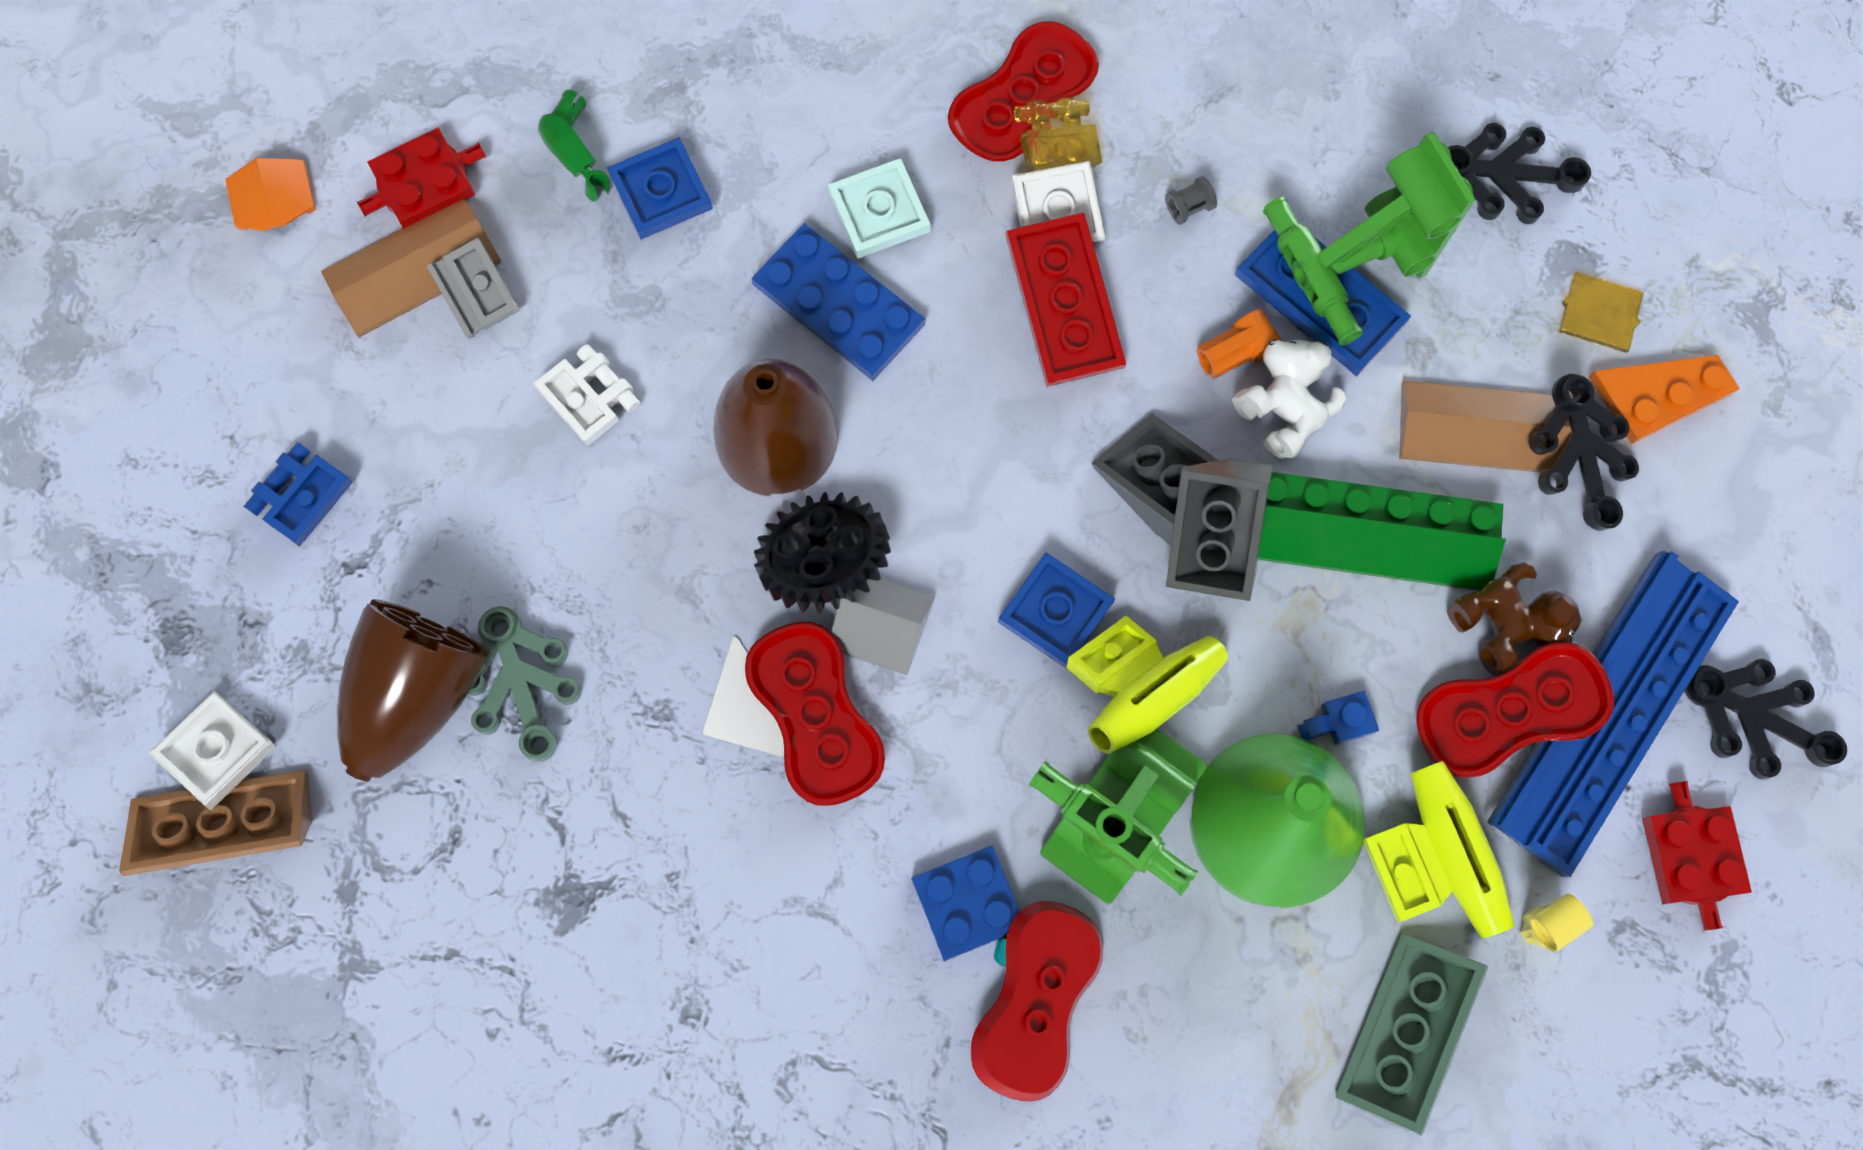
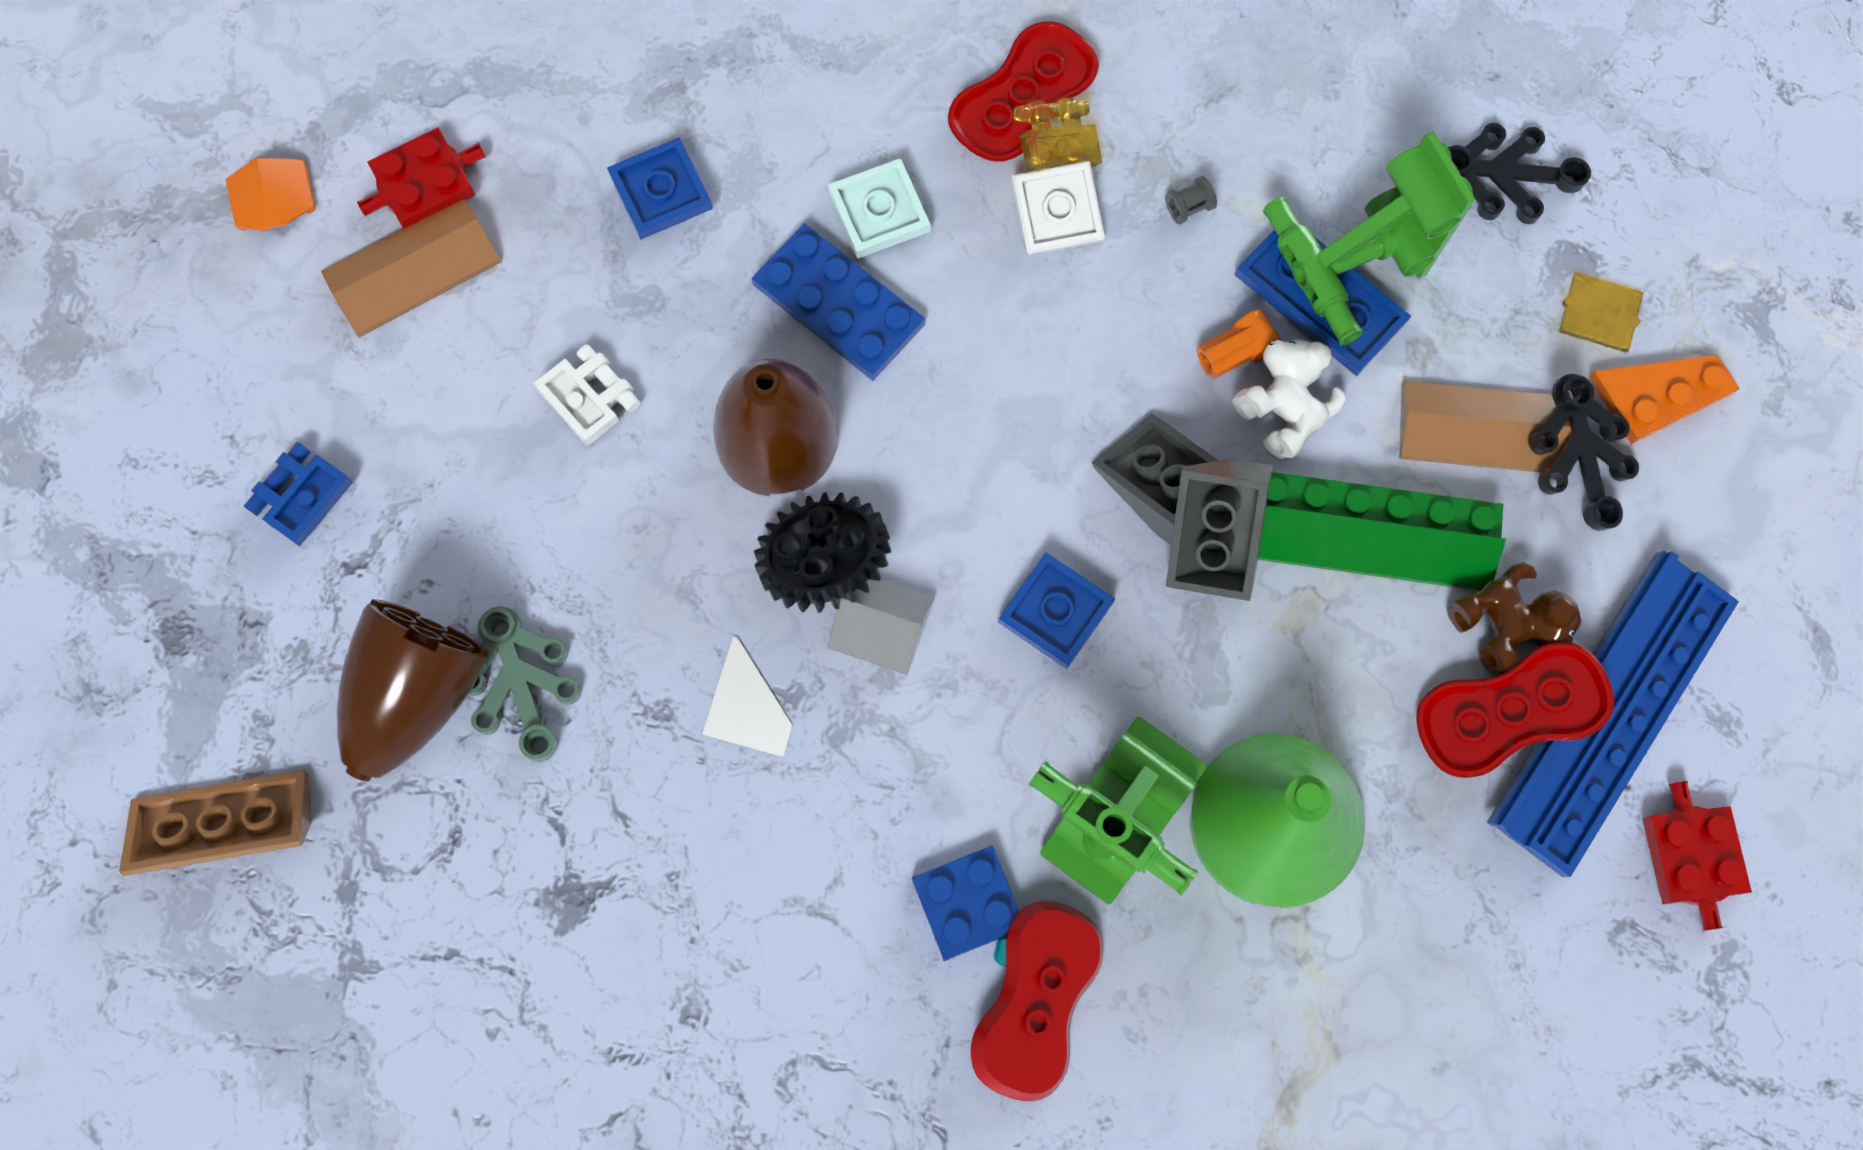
white plate [149,691,276,810] -> none
light grey plate [427,237,521,339] -> none
green arm [538,90,609,201] -> none
red plate [745,622,885,806] -> none
red plate [1005,212,1126,387] -> none
neon yellow plate [1066,615,1228,754] -> none
blue plate [1298,690,1379,746] -> none
sand green slope [1335,933,1488,1136] -> none
neon yellow plate [1363,761,1515,938] -> none
light yellow piece [1520,894,1594,953] -> none
black plant [1685,659,1847,780] -> none

